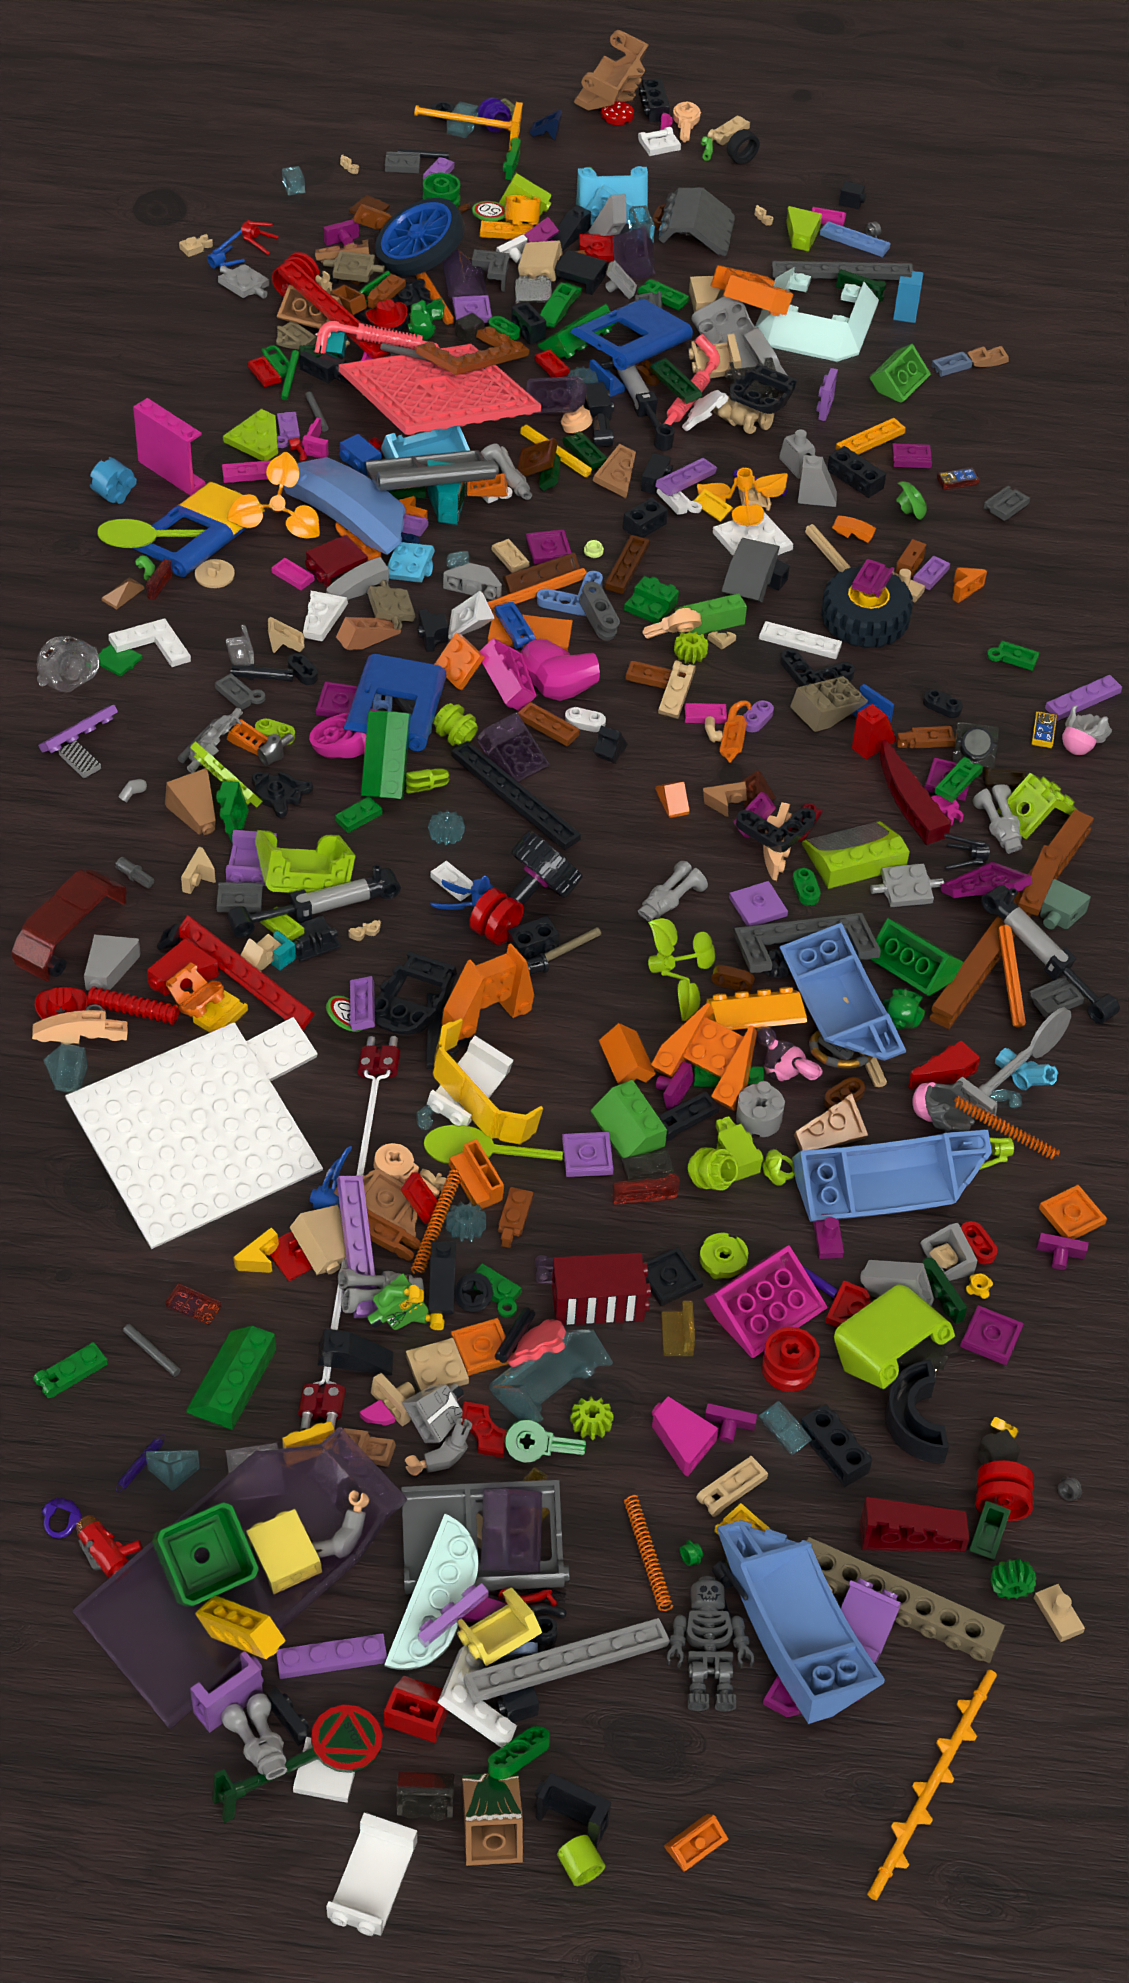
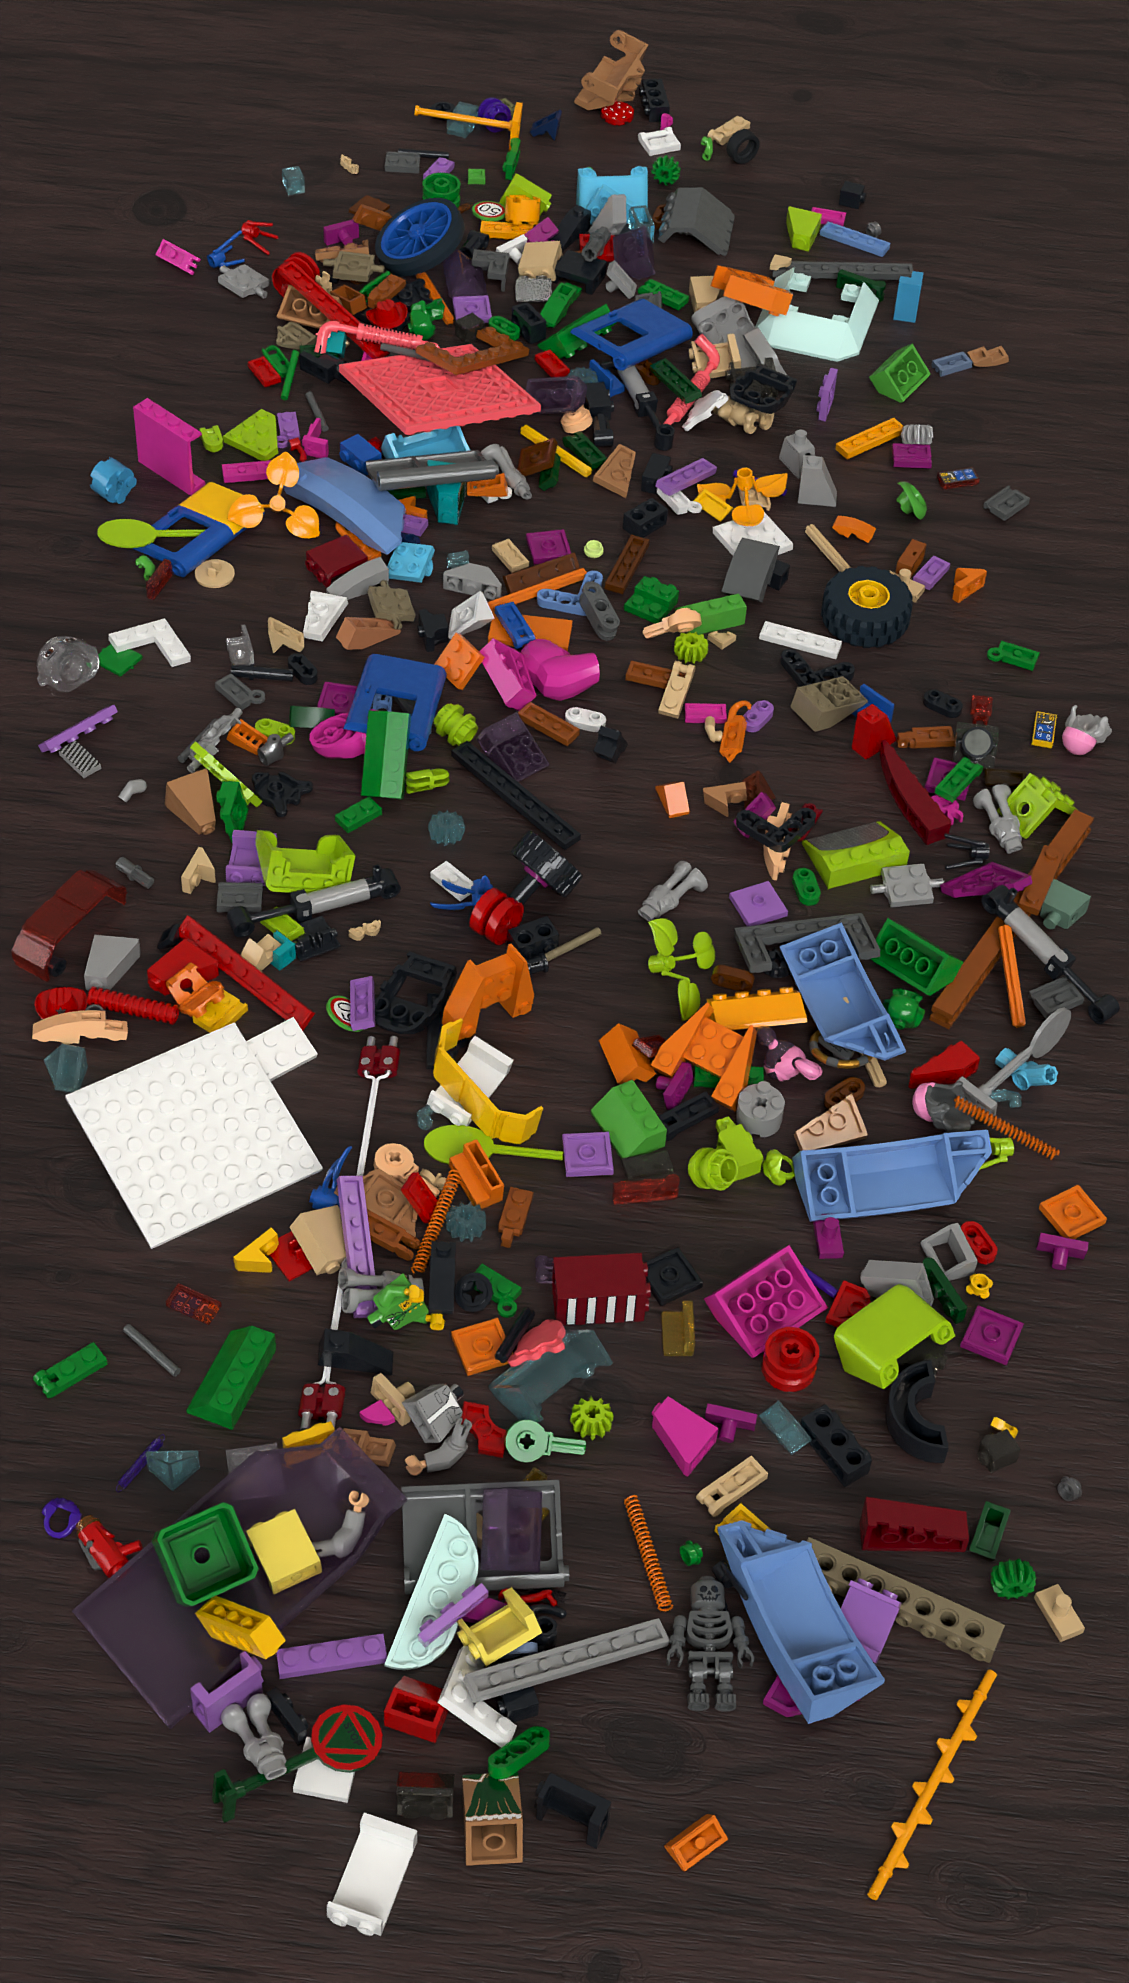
medium nougat slope [102,577,144,609] -> none
tan plate [179,234,213,257] -> none
dark pink tile [271,558,314,590] -> none
tan plate [406,1338,469,1392] -> none
lime piece [557,1835,606,1886] -> none
light nougat piece [673,102,701,143] -> none
lime plate [699,1233,749,1280] -> none
tan piece [754,205,774,226] -> none
black brick [827,446,886,498] -> none
magenta plate [852,559,894,598] -> none
tan tile [929,1243,958,1270] -> none
red wheel [975,1460,1034,1521] -> none
medium lavender plate [1045,675,1122,721] -> none
none -> dark pink hinge [156,239,201,275]
none -> lime plate [199,425,223,452]
none -> dark green slope [289,706,335,729]
none -> black piece [460,230,489,261]
none -> bright green tile [468,169,485,184]
none -> dark grey piece [582,227,611,262]
none -> clear red tile [632,1034,666,1058]
none -> green gear [651,155,681,186]
none -> tan tile [770,254,792,270]
none -> light grey gear [901,424,933,445]
none -> clear red plate [970,695,993,727]

